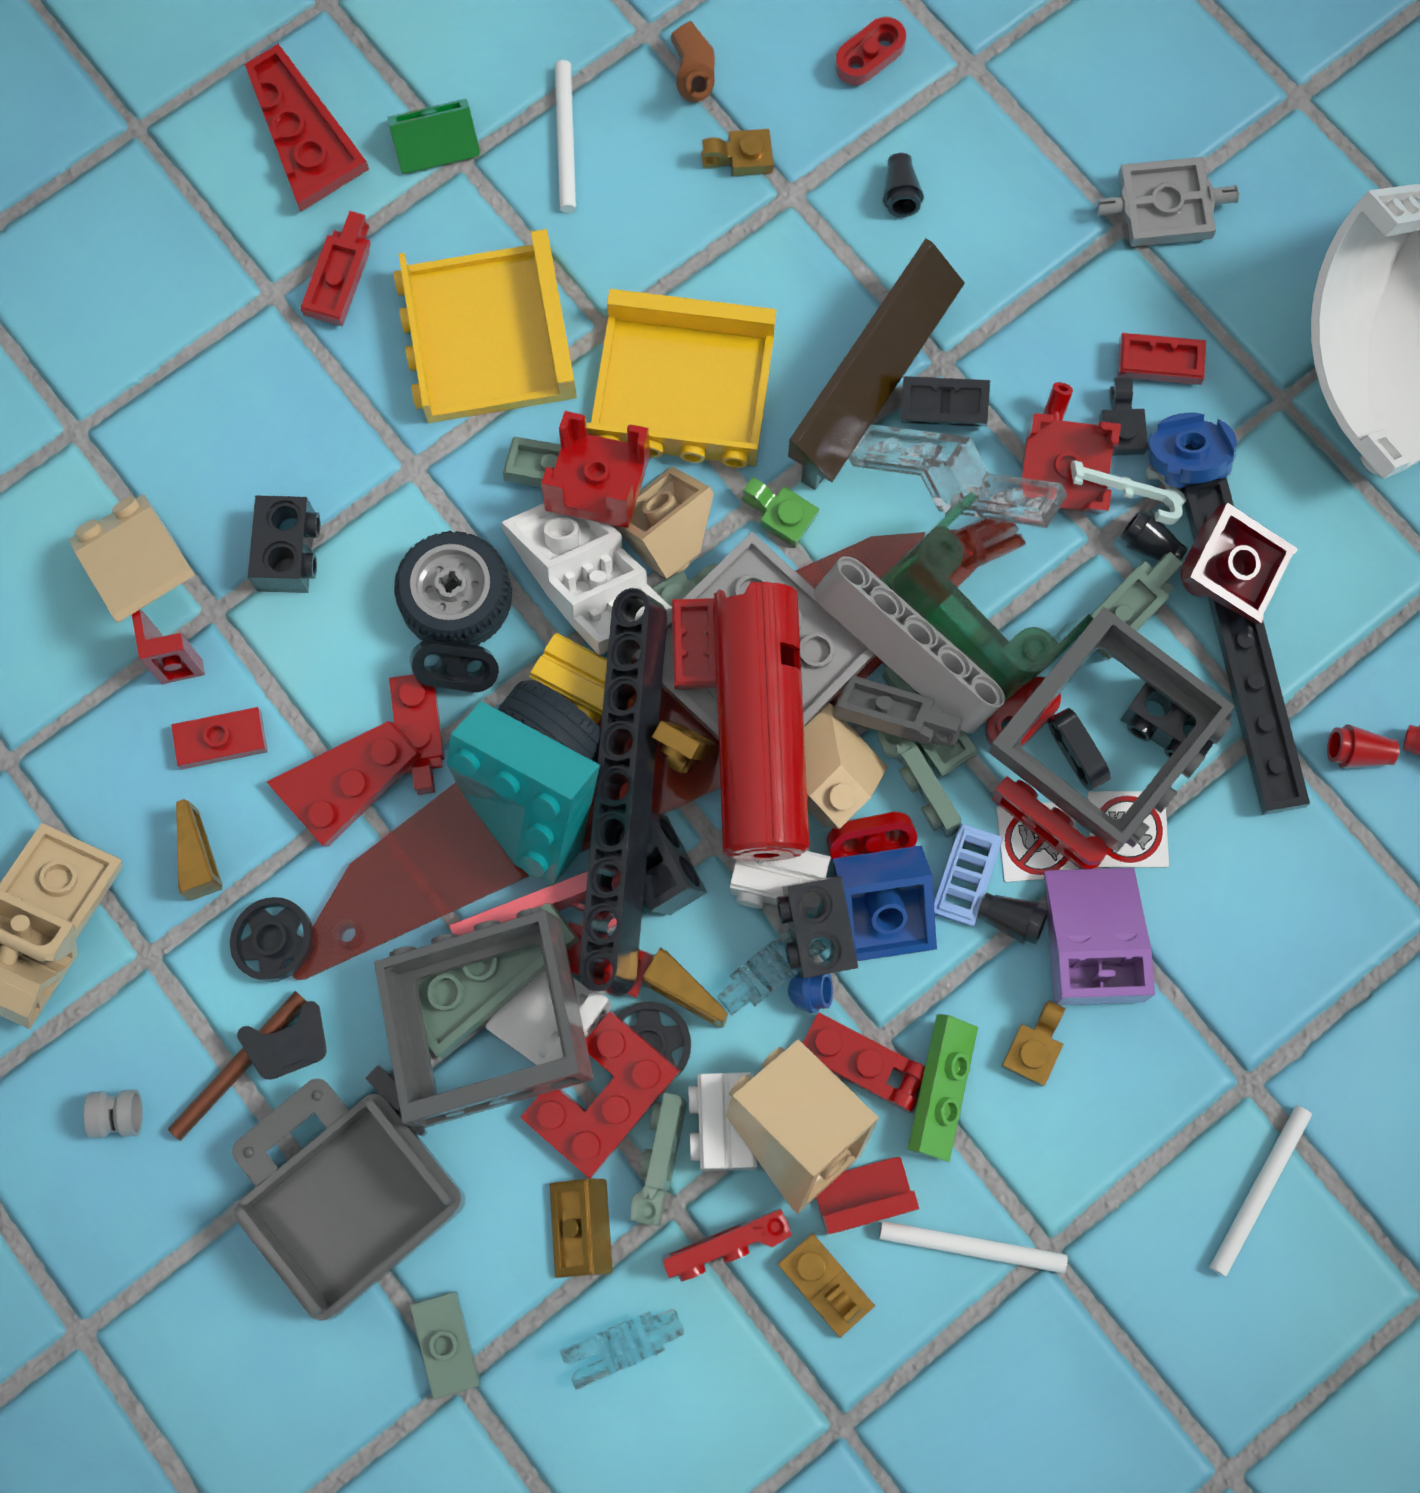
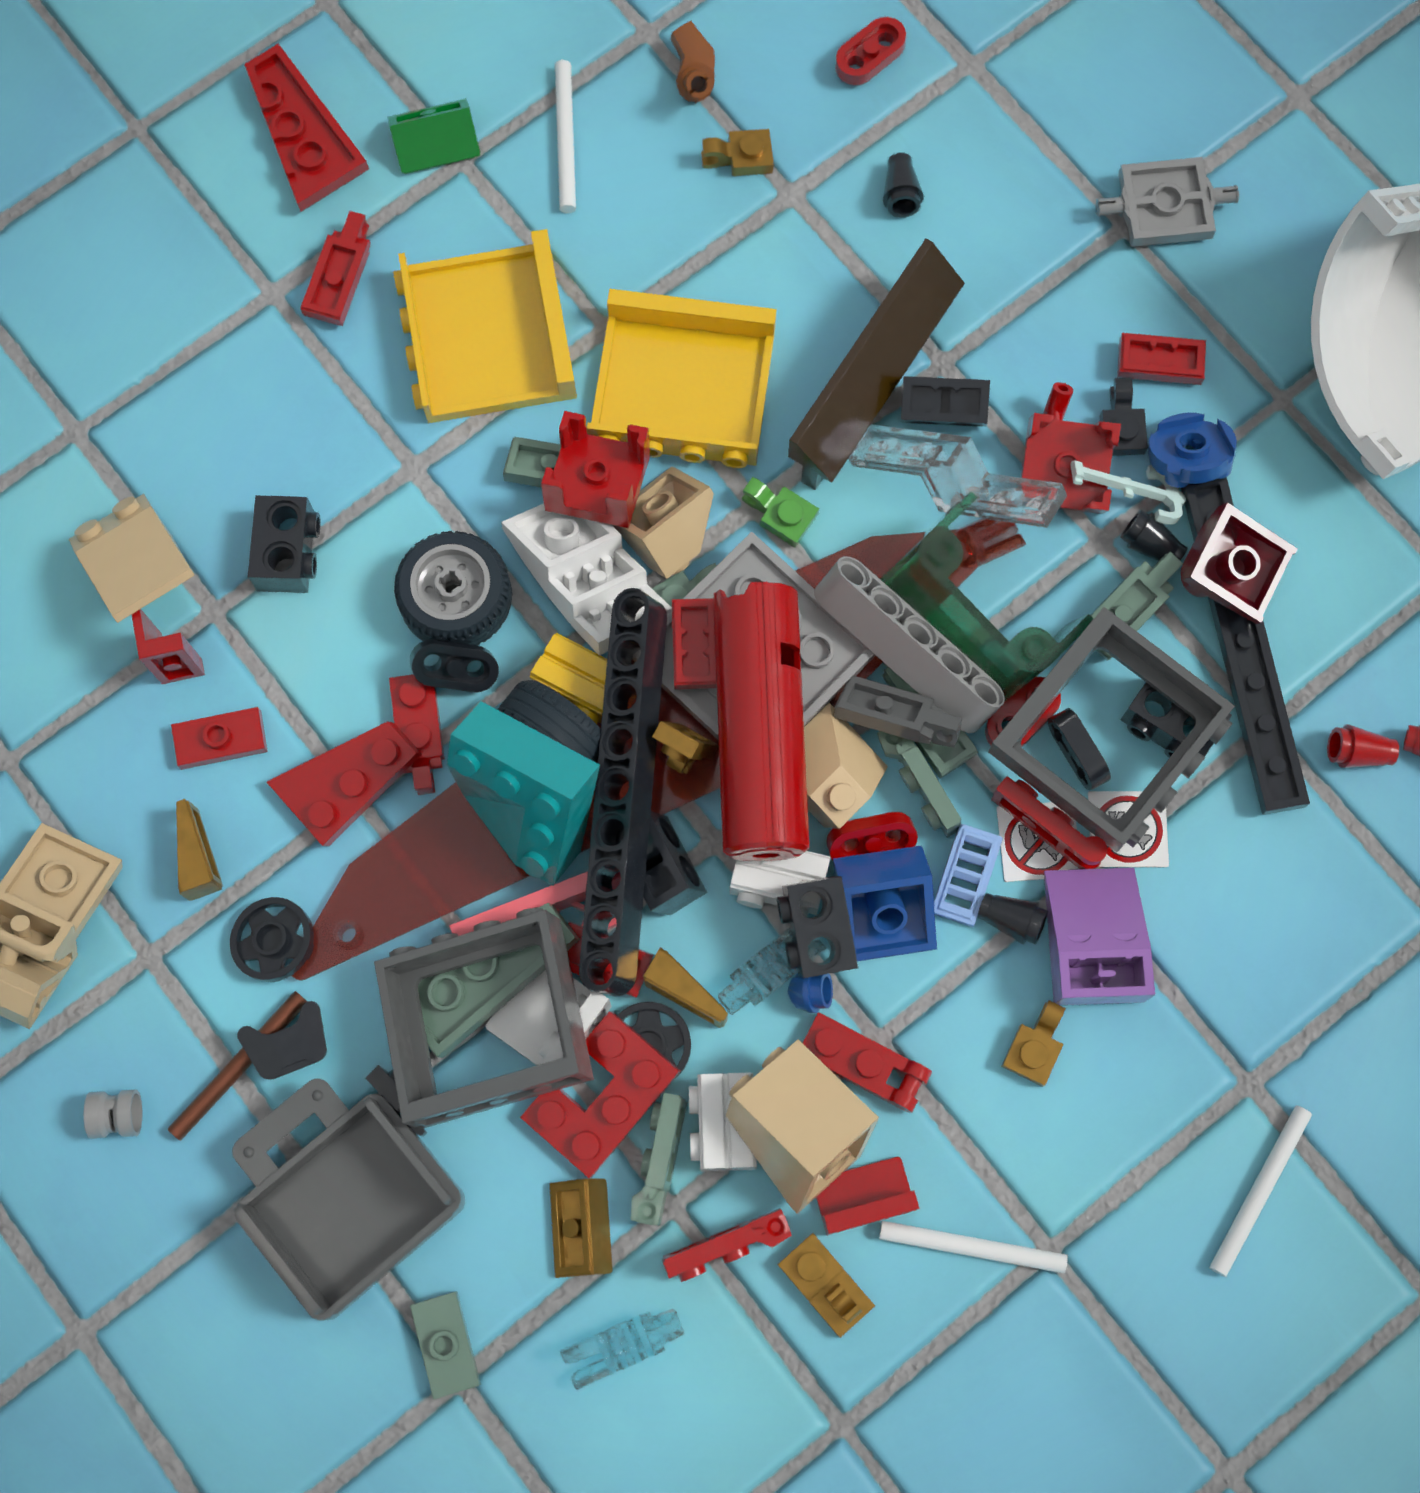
bright green plate [907,1014,978,1162] -> none

